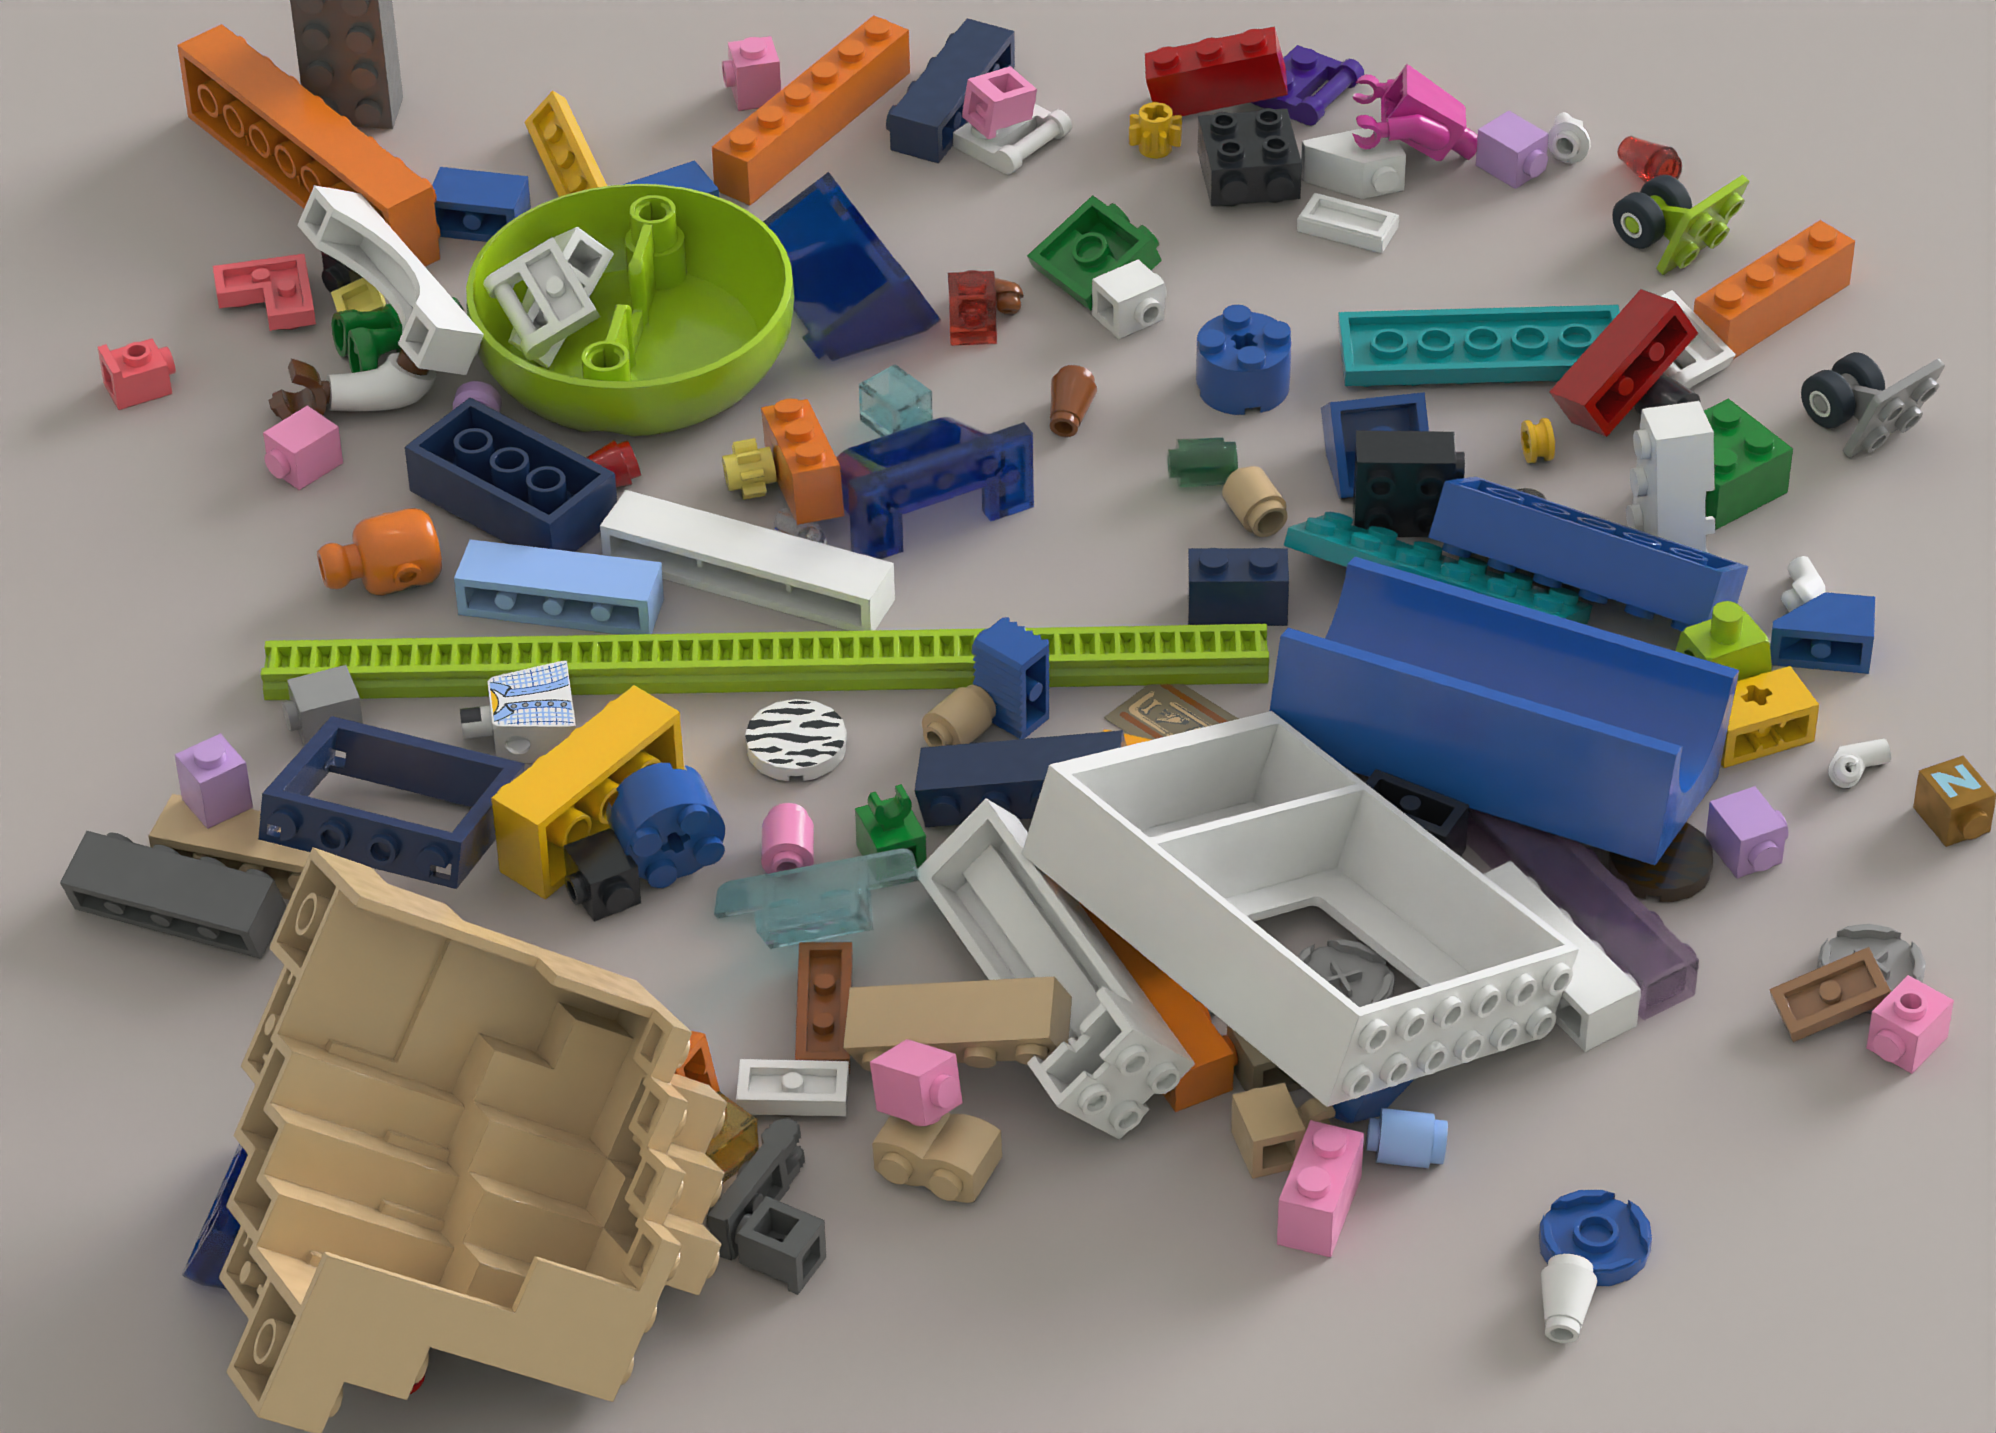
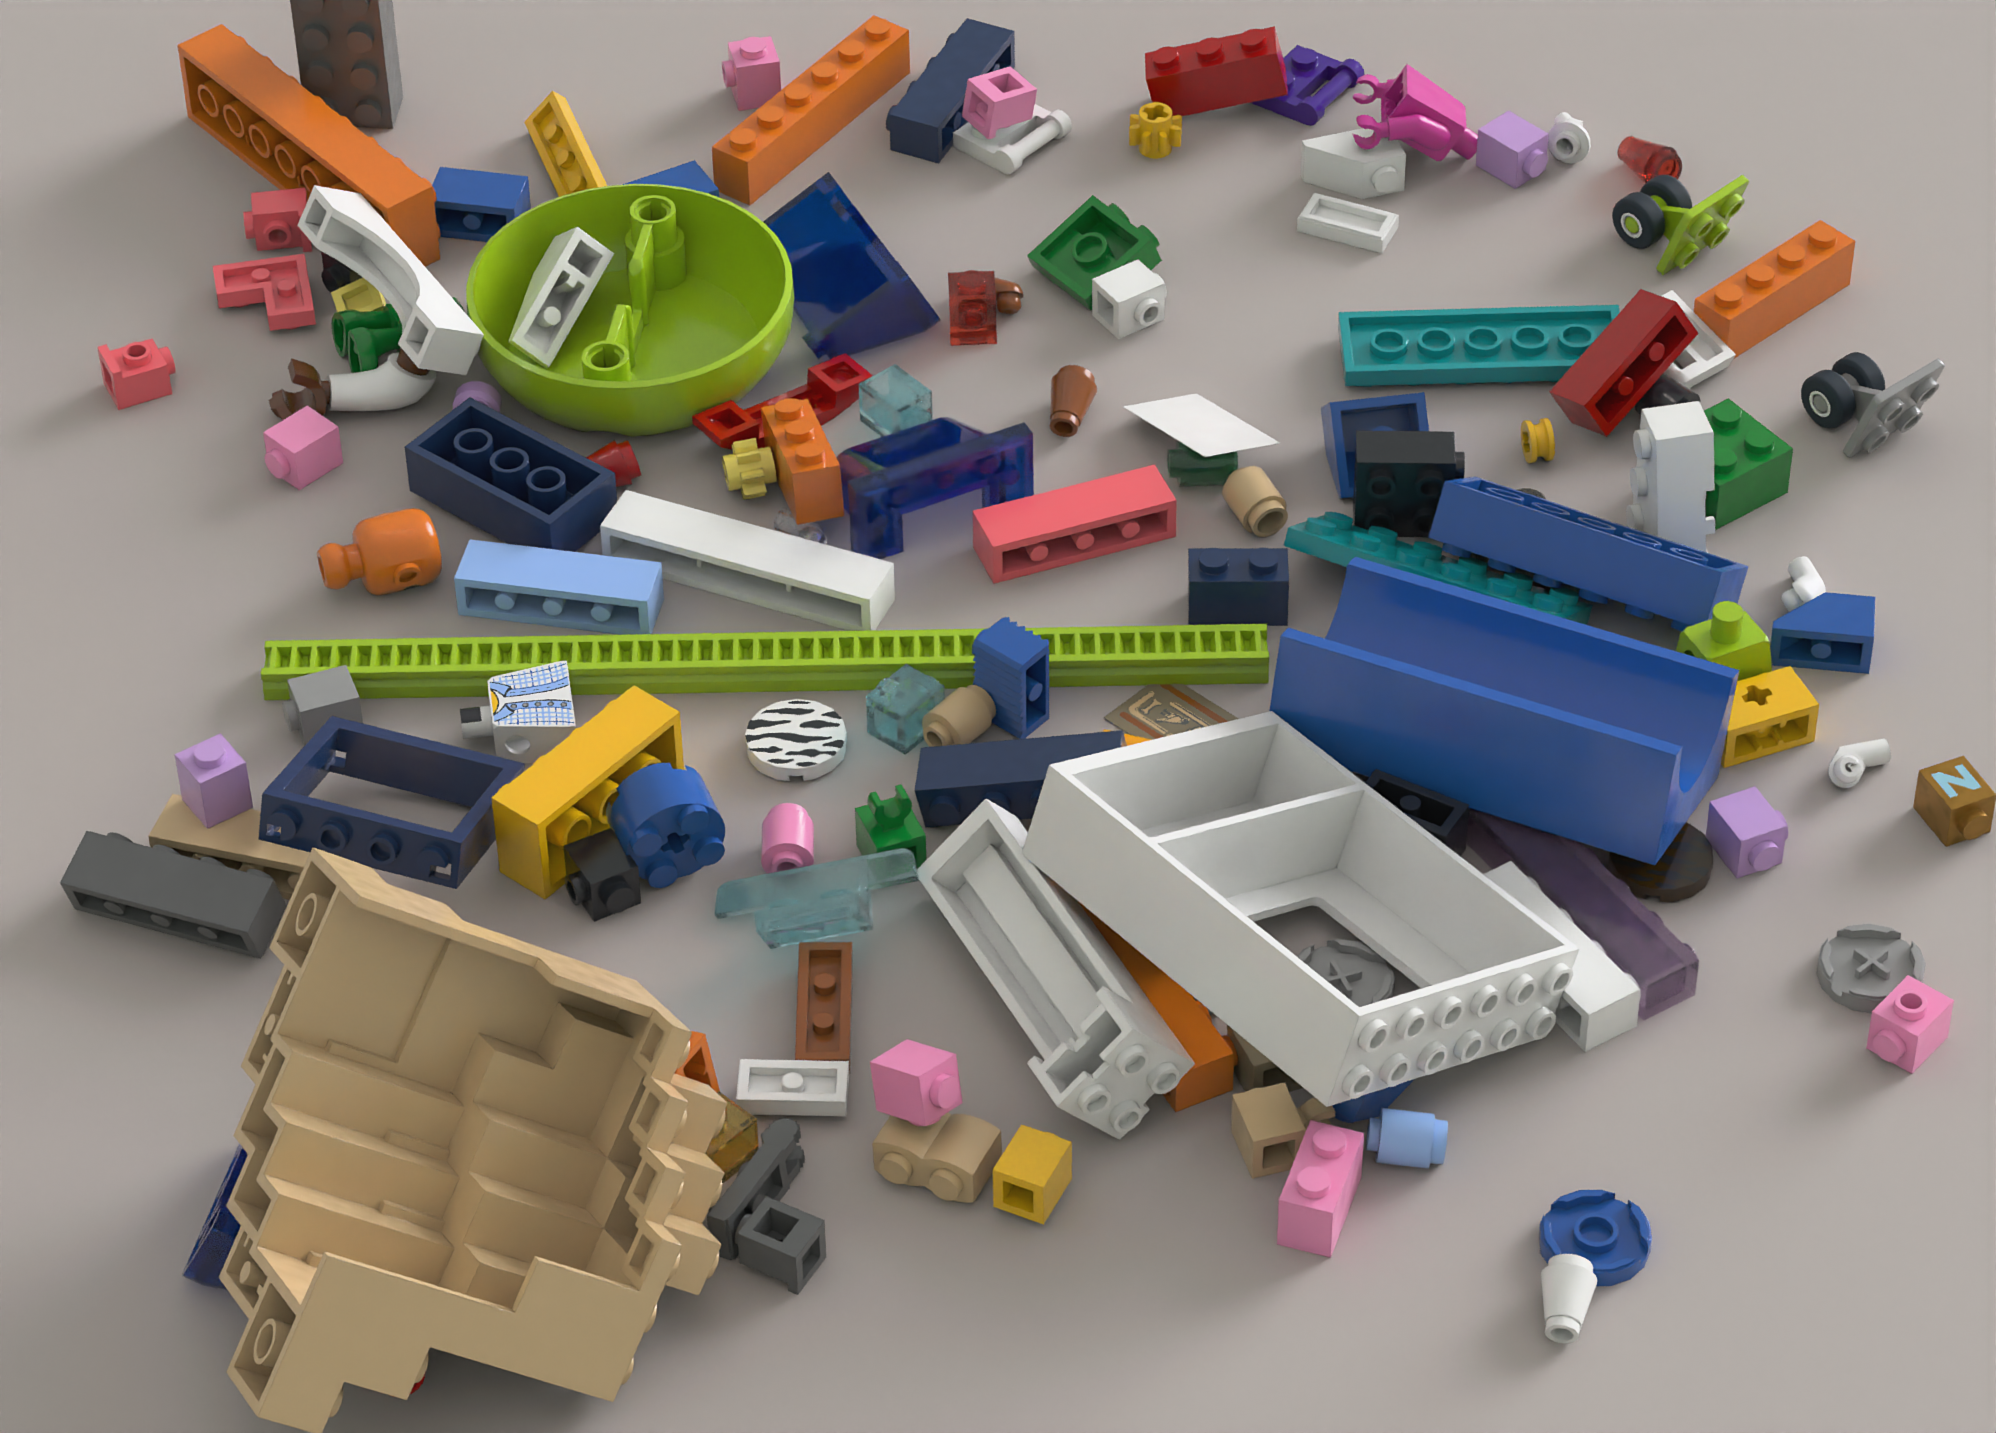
white plate [483,237,601,360] -> none
tan brick [843,976,1072,1072] -> none
blue brick [1196,305,1292,415] -> none
black brick [1197,108,1302,207] -> none
medium nougat plate [1769,947,1891,1042] -> none
none -> coral brick [243,188,312,252]
none -> red slope [692,353,874,450]
none -> clear light blue brick [866,664,945,755]
none -> coral brick [972,464,1177,584]
none -> yellow brick [993,1124,1072,1225]
none -> white sticker [1123,393,1280,457]

